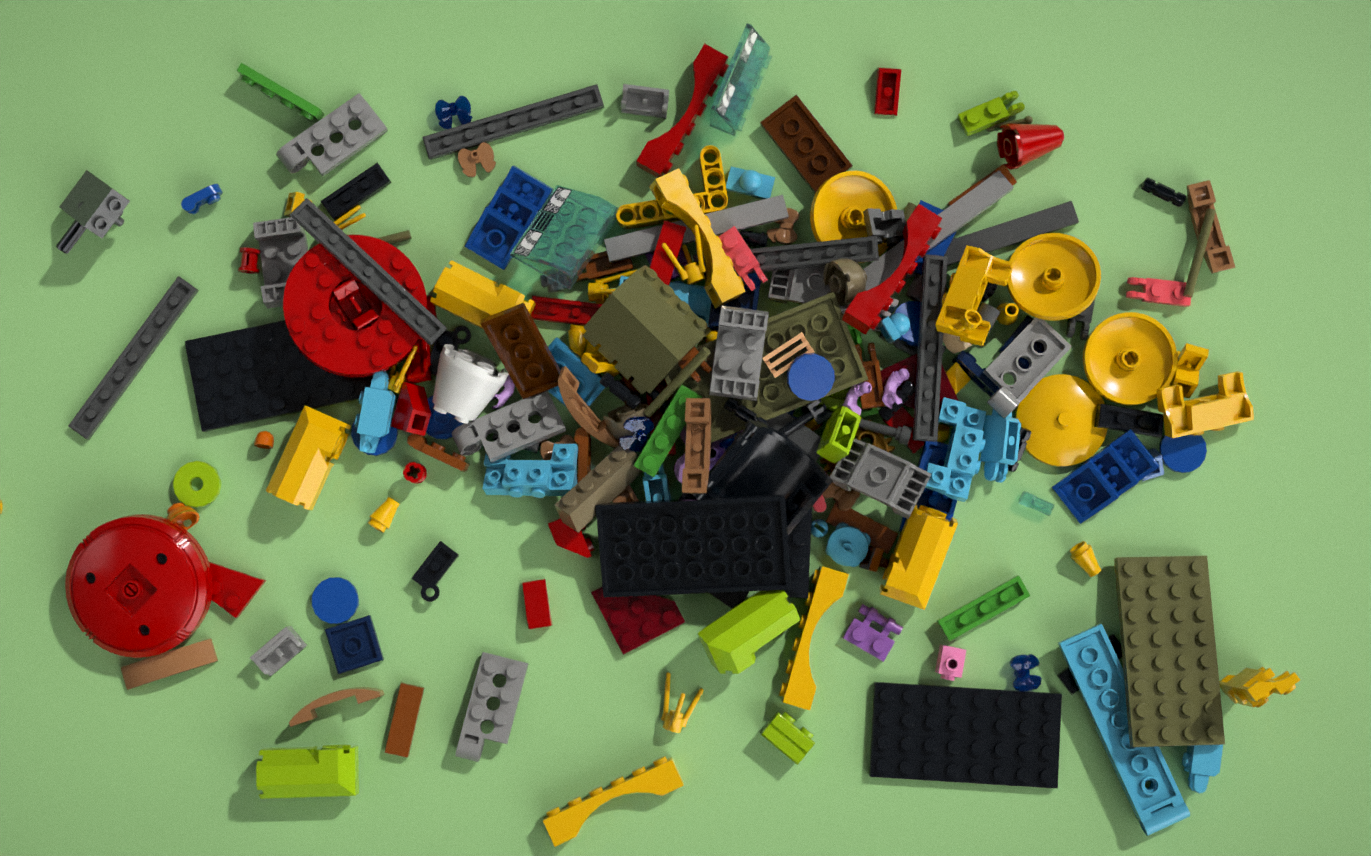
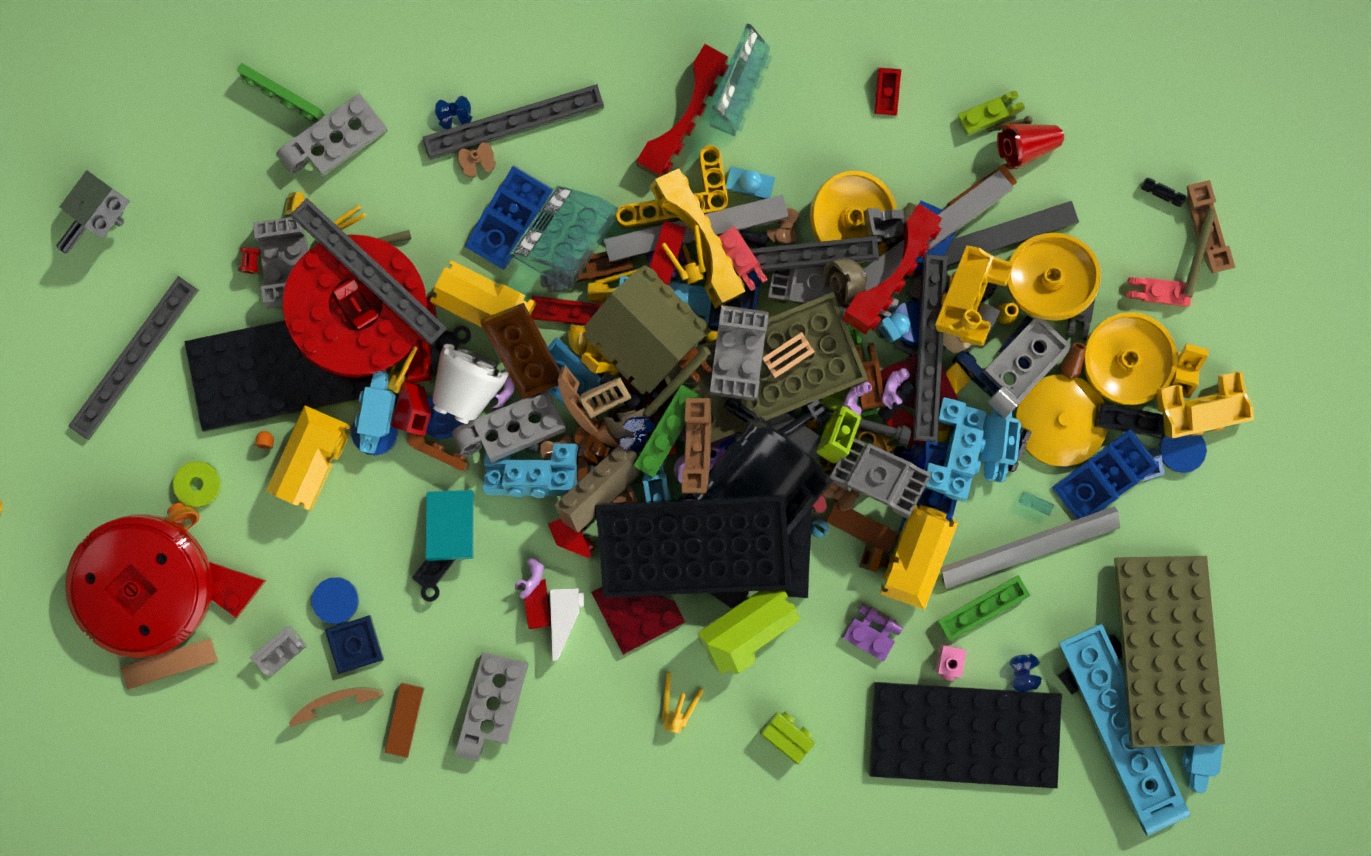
blue plate [181,184,223,214] -> none
lime brick [256,745,359,799] -> none
black tile [321,162,392,221] -> none
yellow cone [368,497,400,533] -> none
red bush [403,462,427,484] -> none
yellow arch [543,756,684,847] -> none
light grey hinge [621,84,669,119] -> none
reddish brown plate [760,95,853,194] -> none
yellow arch [779,566,849,710] -> none
blue tile [787,353,835,401] -> none
medium azure piece [826,522,871,567] -> none
yellow cone [1070,541,1101,577] -> none
yellow bracket [1219,667,1300,708] -> none
none -> teal tile [426,490,474,561]
none -> lavender piece [515,557,544,598]
none -> white slope [550,588,584,661]
none -> reddish brown tile [578,434,609,466]
none -> tan slope [579,377,631,418]
none -> clear blue piece [893,443,926,469]
none -> light grey tile [940,506,1120,589]
none -> dark orange cone [1060,343,1087,379]

